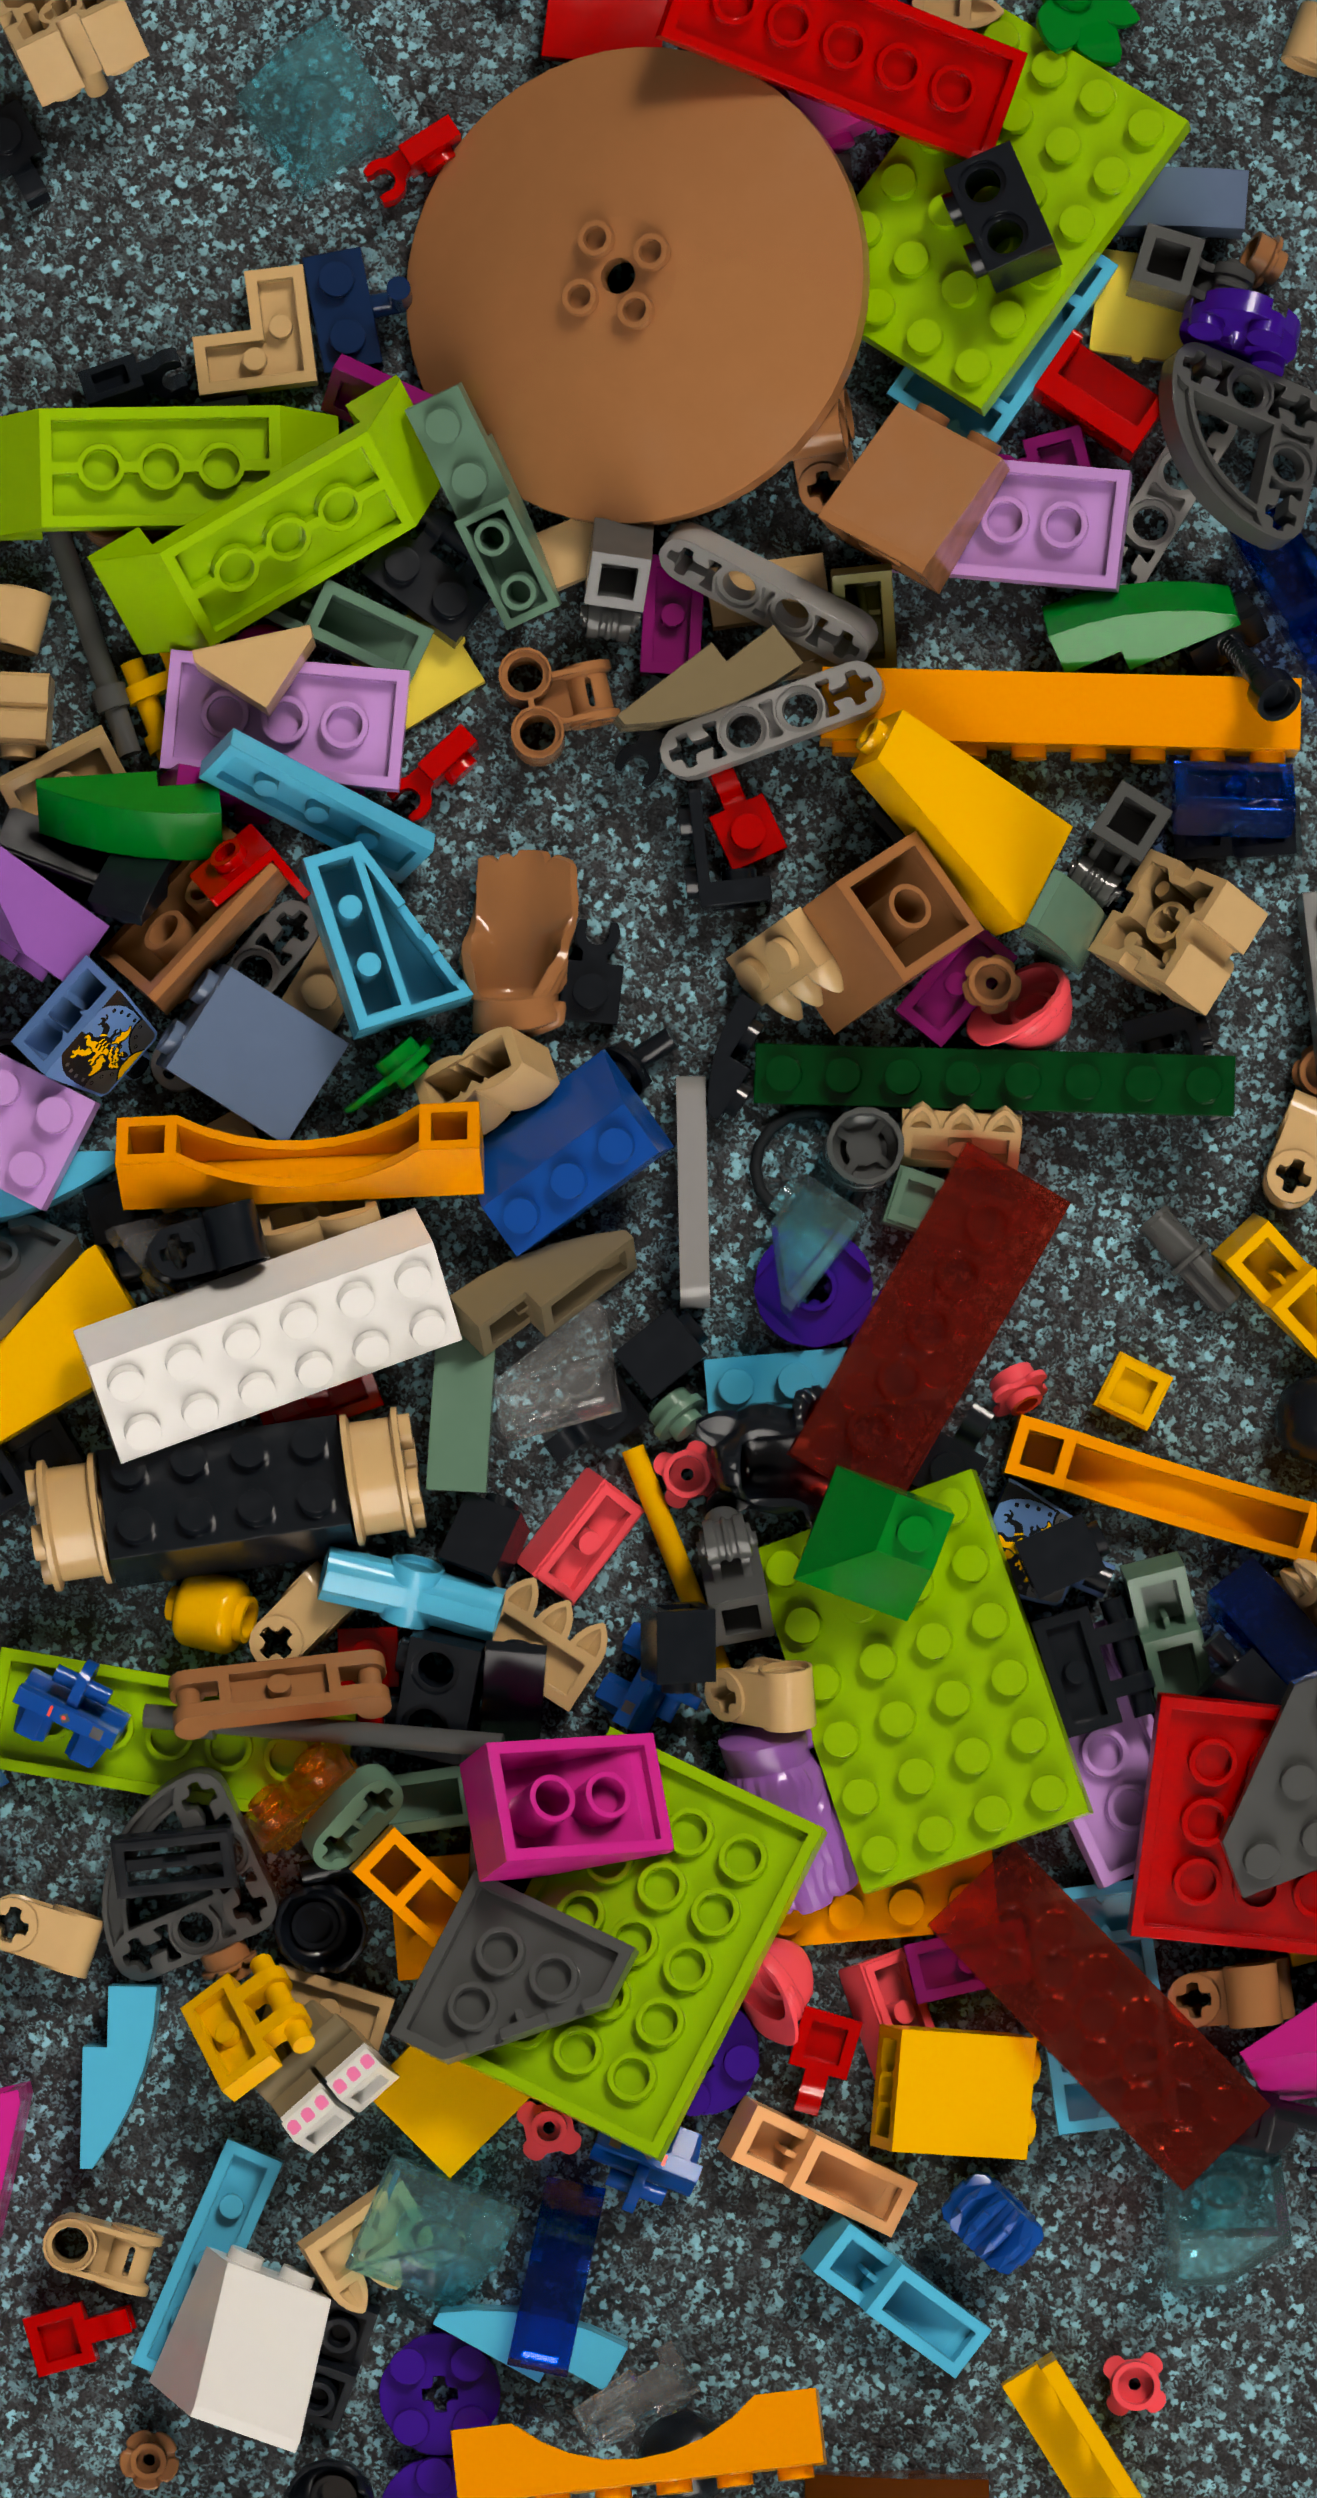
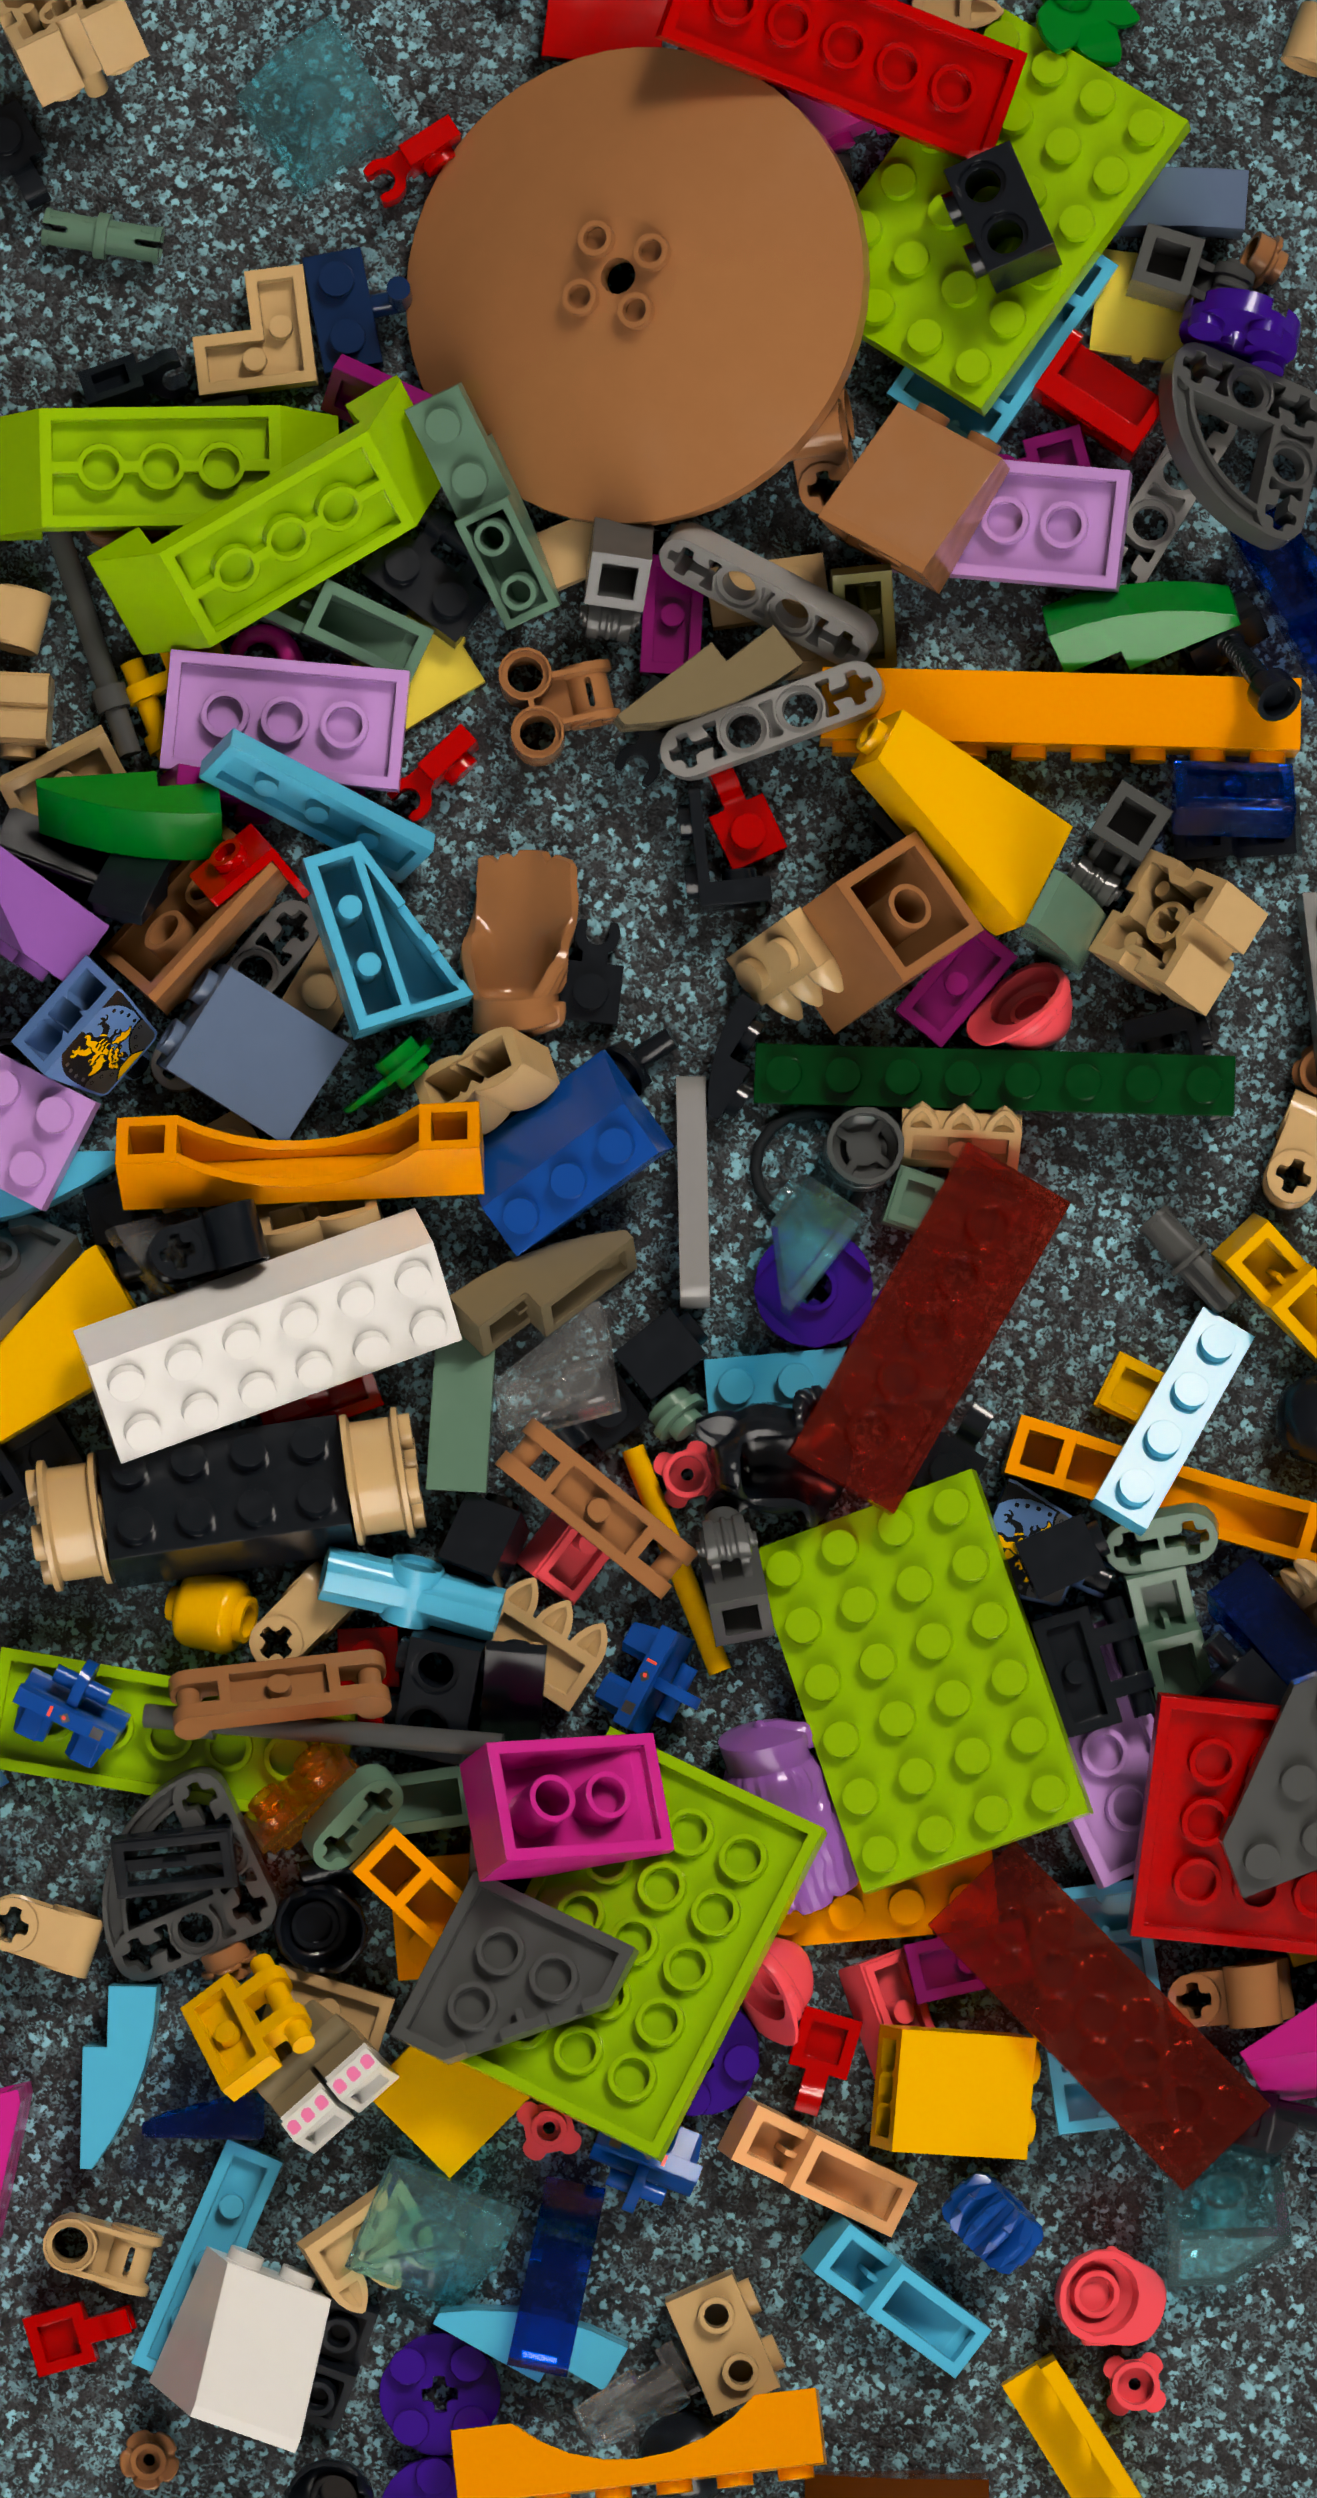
tan slope [192,625,316,717] -> none
black brick [640,1601,716,1694] -> none
tan piece [704,1656,817,1733] -> none
green slope [793,1464,955,1621] -> none
medium nougat plate [962,955,1022,1014] -> none
coral plate [989,1362,1048,1417] -> none
none -> sand green pin [41,207,165,265]
none -> clear blue slope [142,2089,268,2140]
none -> medium nougat plate [495,1417,698,1600]
none -> tan brick [665,2268,786,2416]
none -> coral hat [1054,2246,1167,2346]
none -> plate [1089,1306,1255,1536]
none -> sand green beam [1106,1503,1219,1574]

